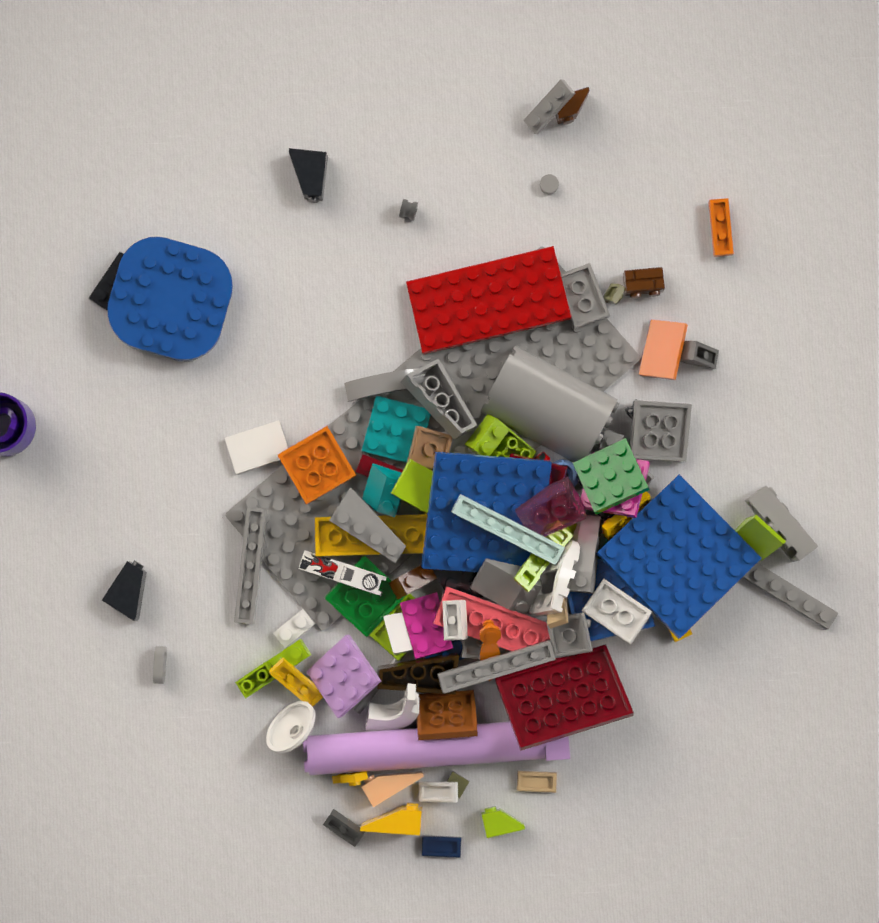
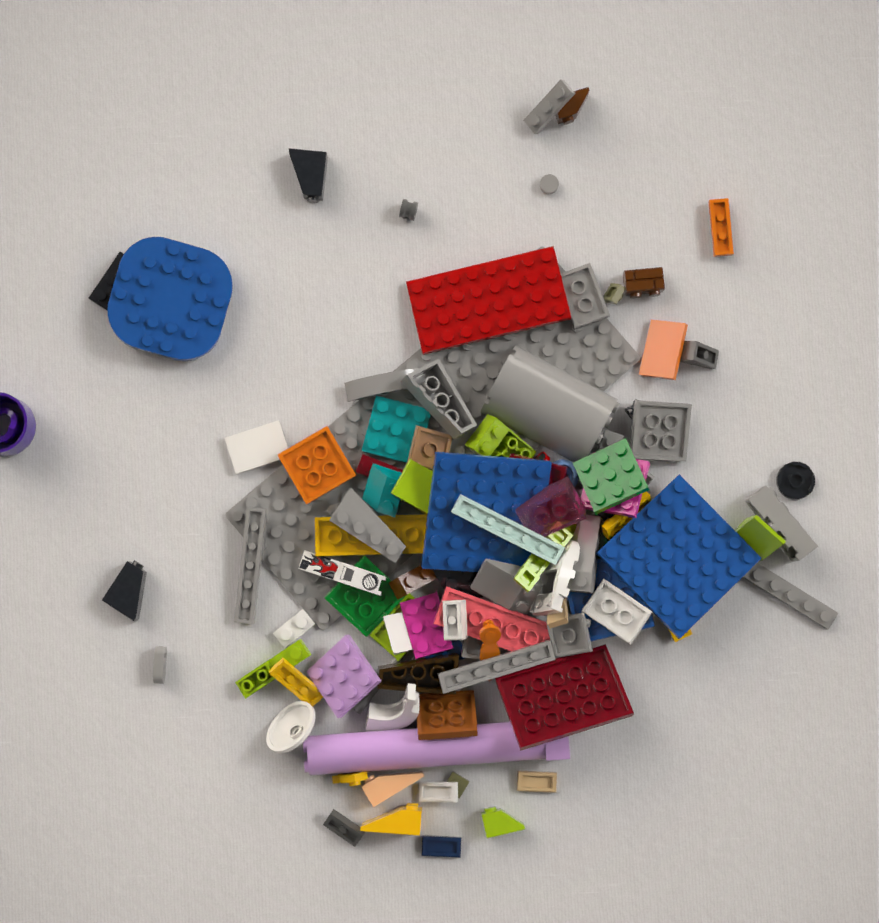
none -> black tile [776,461,815,500]

